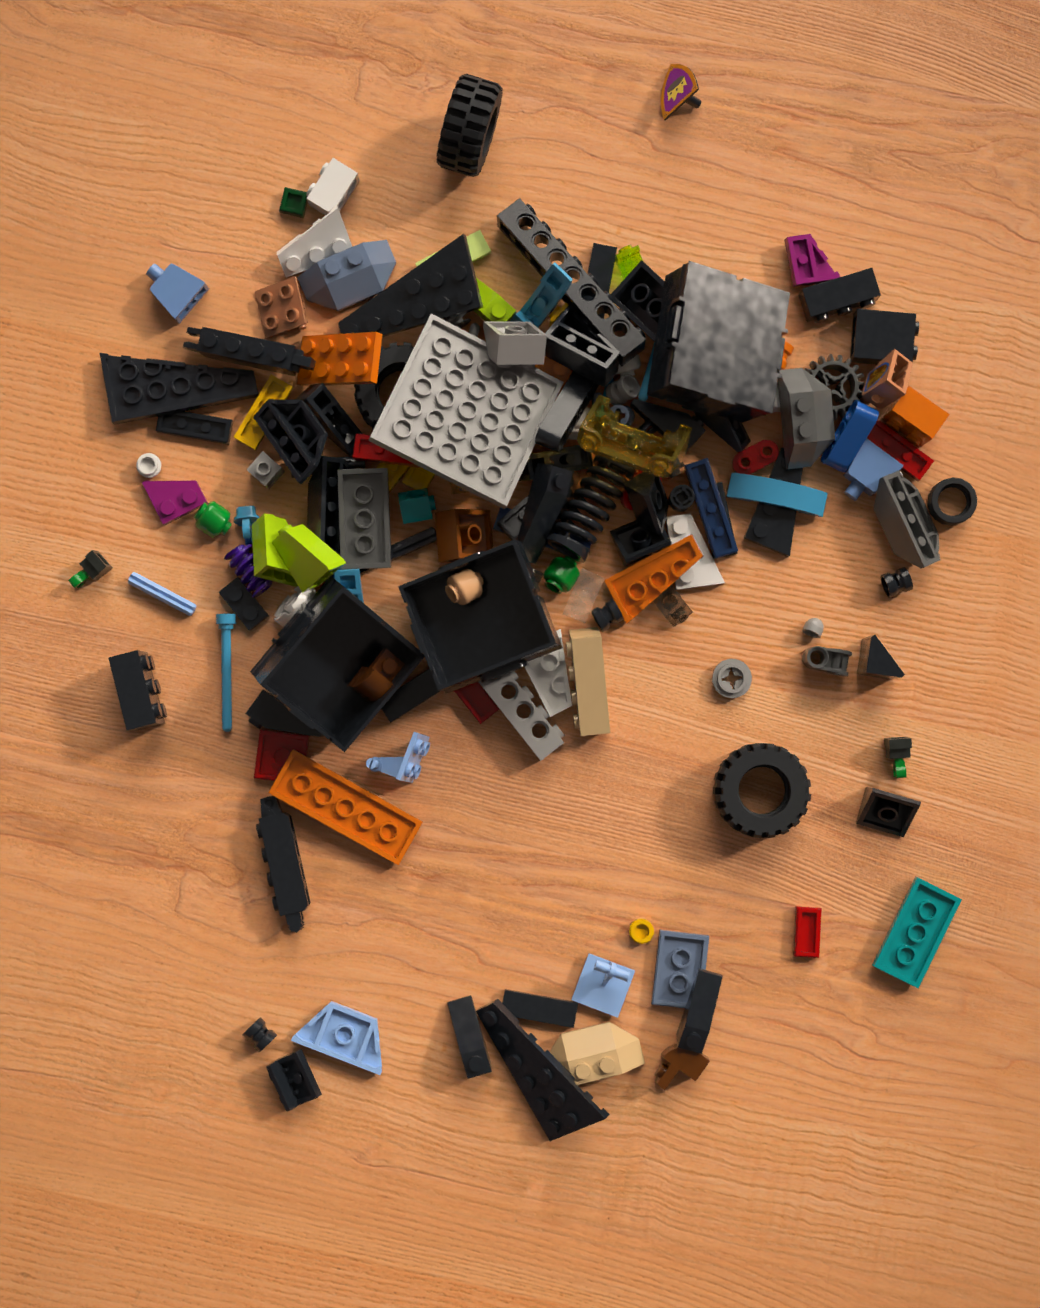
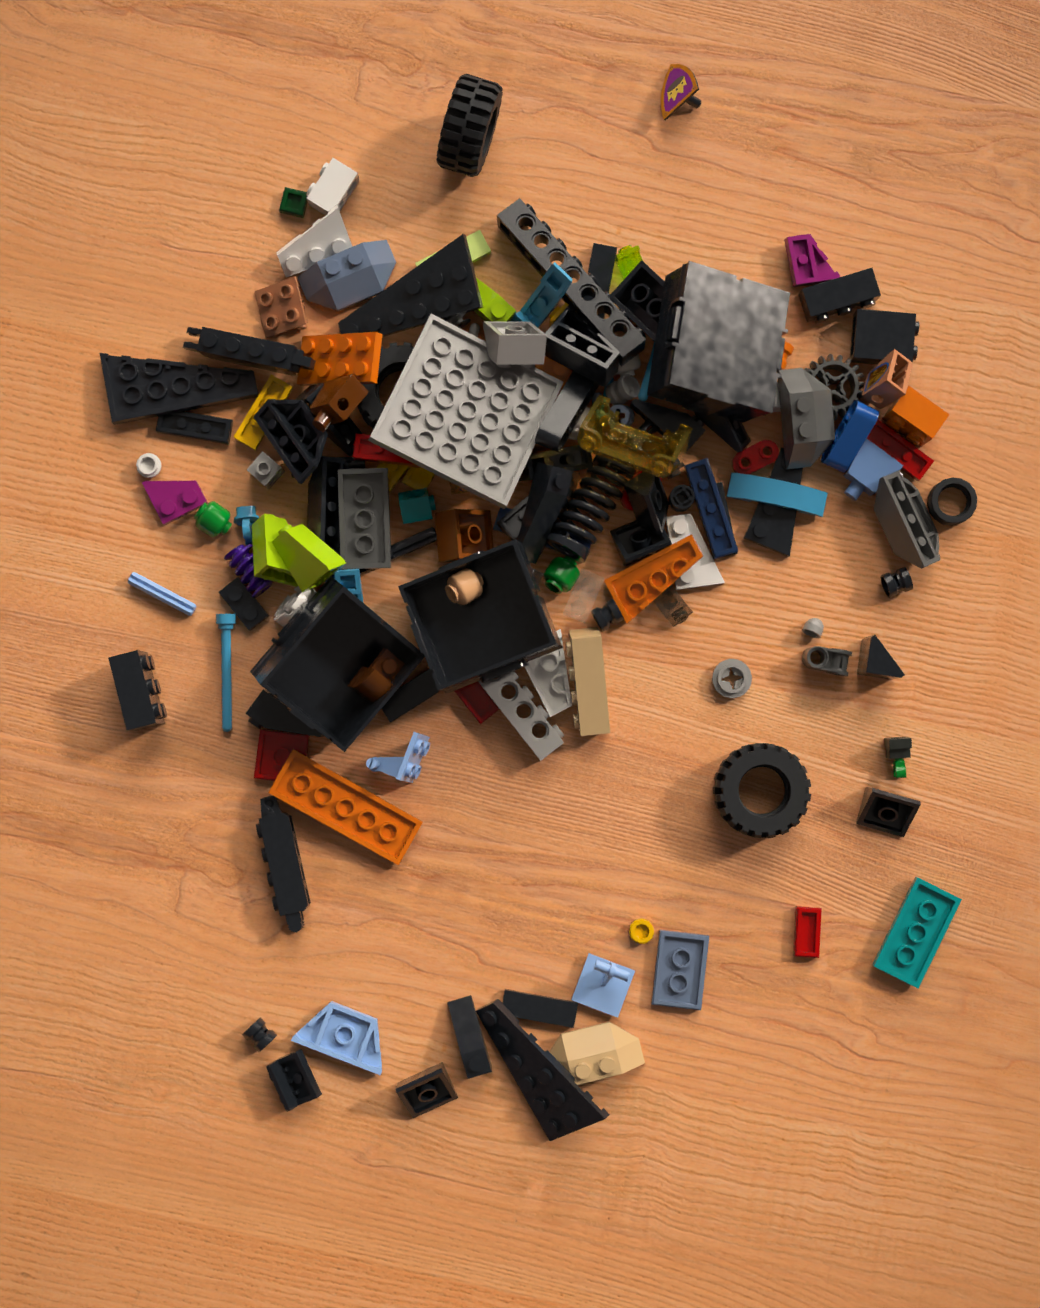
pearl dark grey piece [68,550,113,589] -> none
medium blue torso [146,263,209,324] -> none
reddish brown brick [655,1044,710,1090] -> none
black slope [676,968,723,1054] -> none
none -> reddish brown torso [310,374,369,431]
none -> black slope [395,1062,458,1118]

